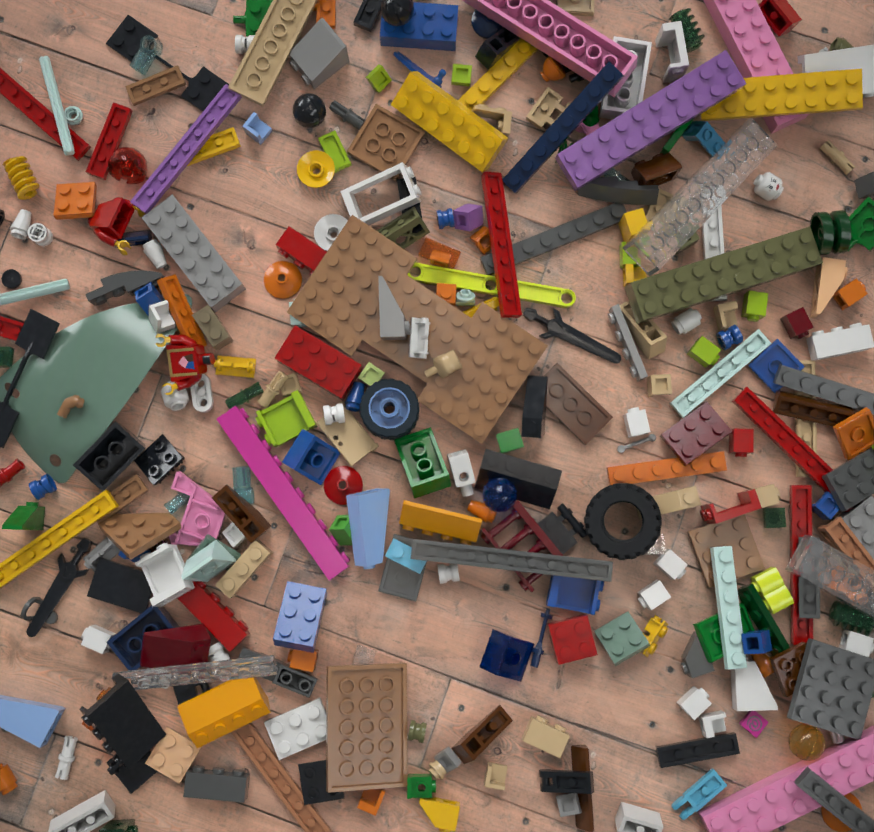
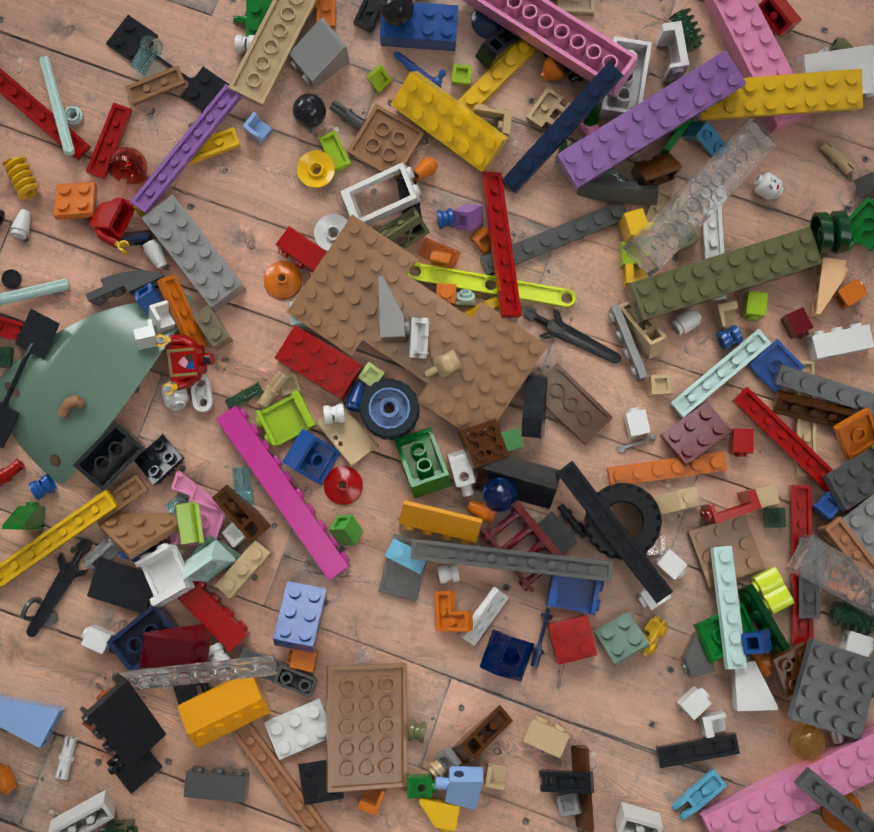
white wheel [27,223,53,247] -> none
light nougat plate [145,727,202,784] -> none
yellow hinge [214,355,256,378] -> none
light blue slope [346,488,390,569] -> none
lime brick [687,336,721,368] -> none
dark pink tile [739,711,769,738] -> none
none -> white panel [133,319,157,350]
none -> lime panel [175,501,204,545]
none -> orange cone [412,157,438,181]
none -> orange plate [434,590,473,632]
none -> light blue torso [434,766,483,810]
none -> reddish brown plate [458,419,510,469]
none -> white plate [459,587,509,646]
none -> black tile [557,461,673,604]

